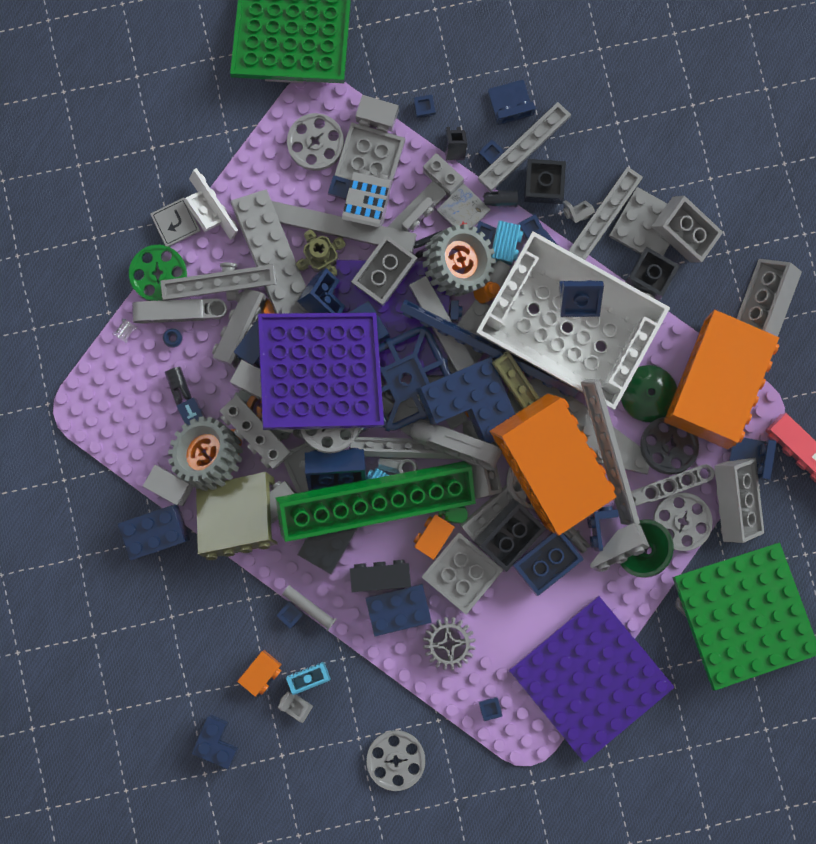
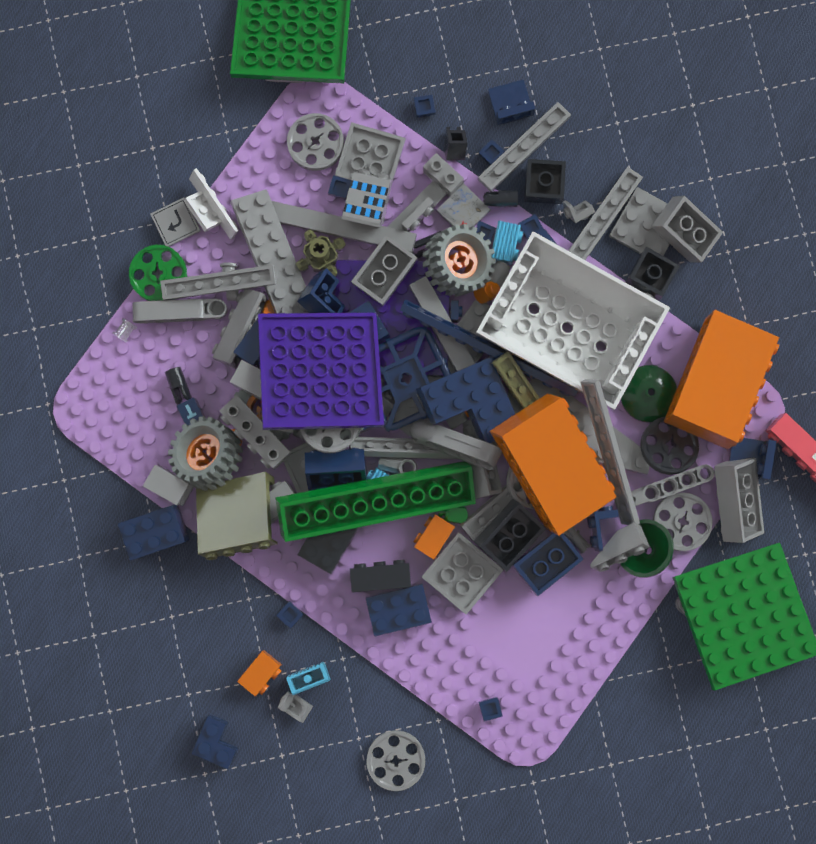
dark blue plate [163,328,182,348] -> none
light grey pin [282,585,337,631] -> none
light grey brick [356,95,399,132] -> none
light grey gear [423,617,476,670] -> none
dark purple plate [509,596,675,763] -> none
dark blue bracket [559,280,604,317] -> none
light grey slope [736,259,802,337] -> none

